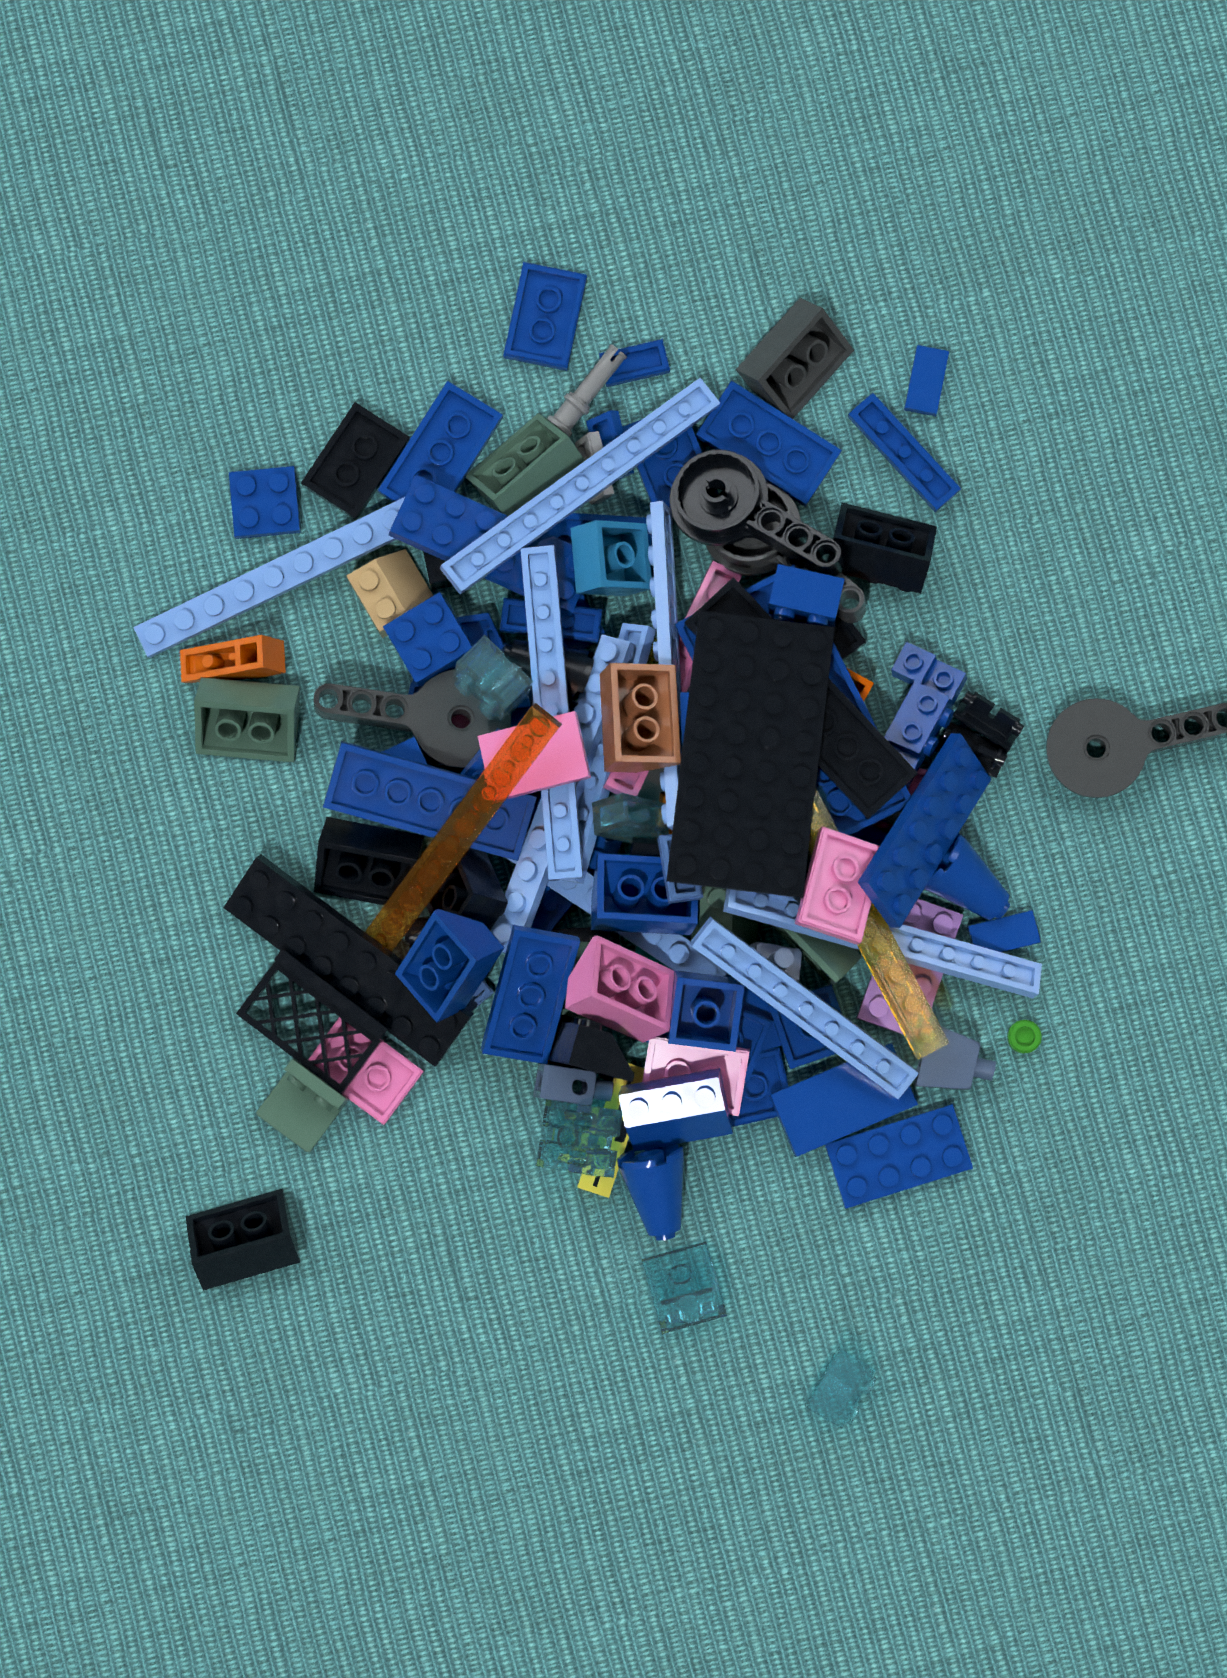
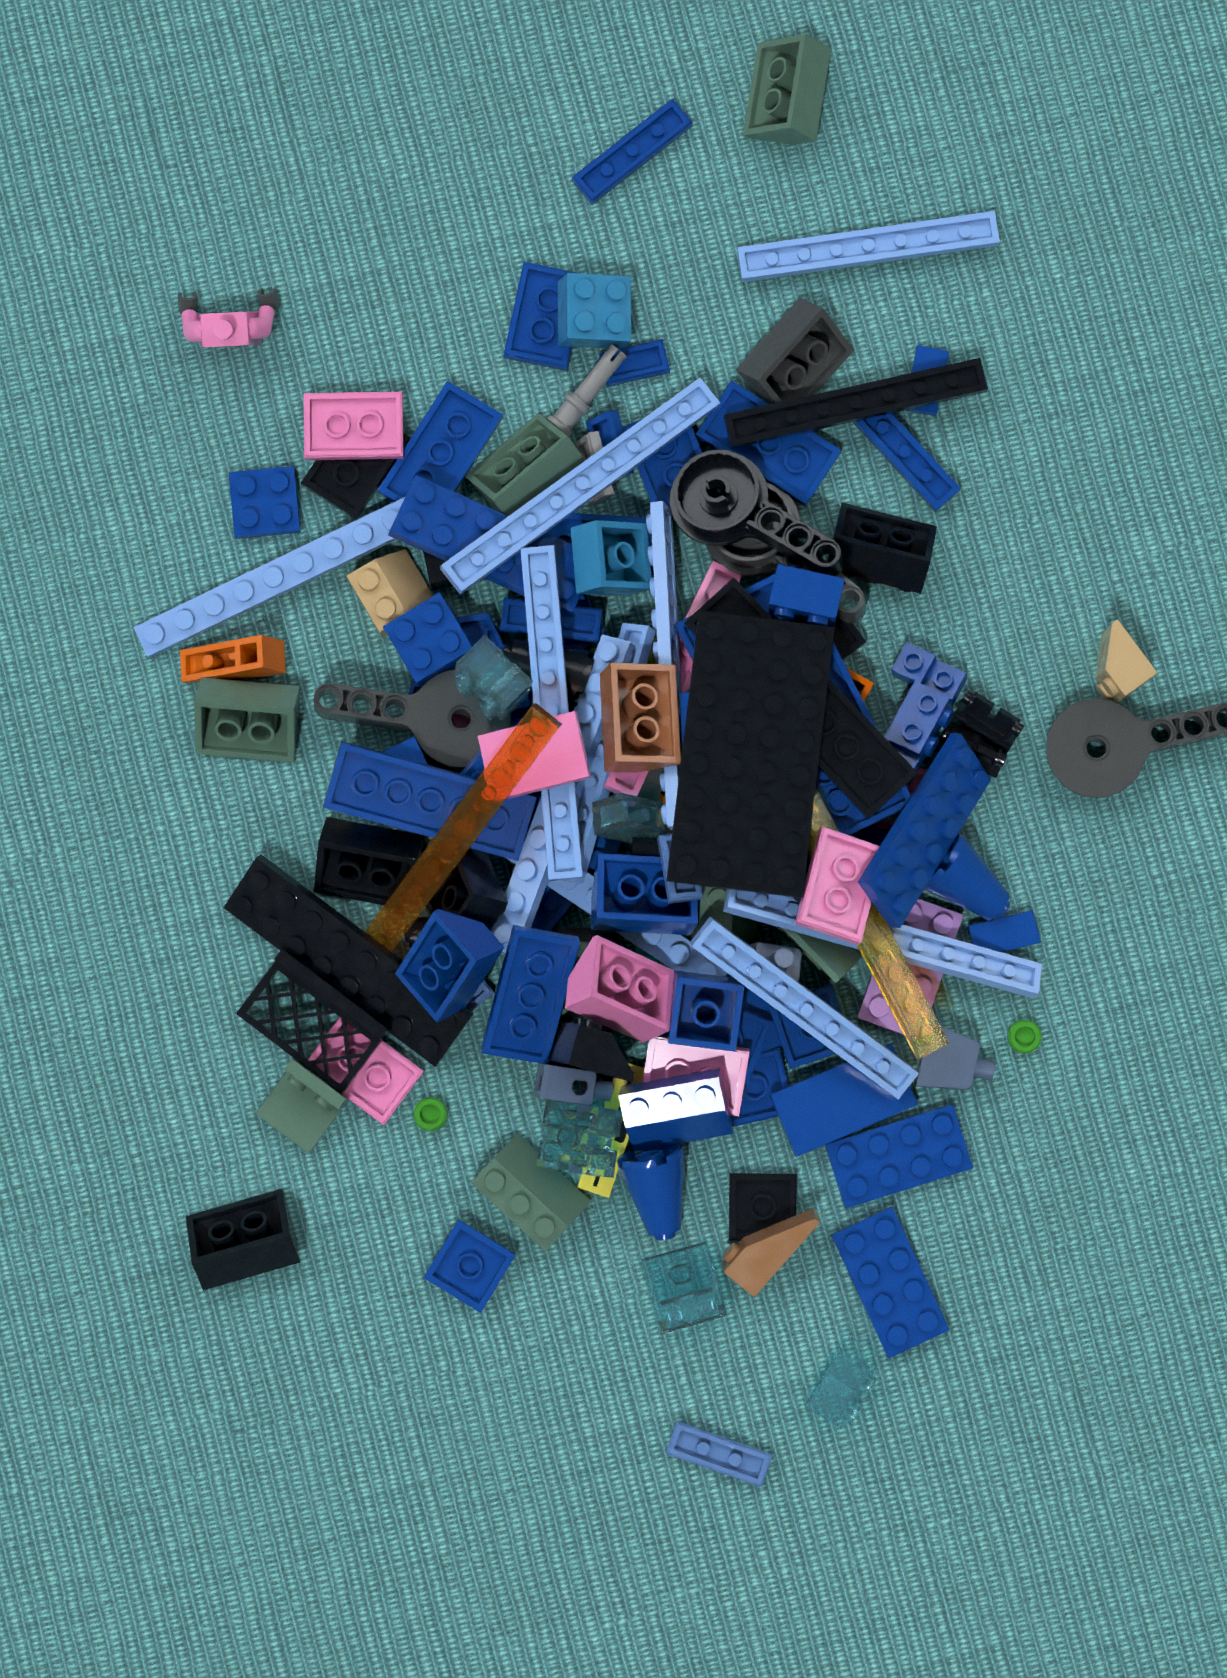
none -> bright pink torso [178,288,280,348]
none -> bright pink tile [304,392,404,460]
none -> bright green tile [414,1098,448,1131]
none -> blue plate [423,1220,516,1313]
none -> sand green slope [471,1133,591,1252]
none -> dark azure brick [558,273,631,349]
none -> blue tile [572,98,693,205]
none -> medium blue tile [665,1420,772,1487]
none -> medium nougat slope [722,1208,820,1297]
none -> black plate [723,358,988,449]
none -> black tile [729,1173,797,1241]
none -> light blue plate [737,211,1000,282]
none -> sand green slope [743,34,831,145]
none -> blue plate [831,1207,949,1358]
none -> tan slope [1095,619,1157,703]

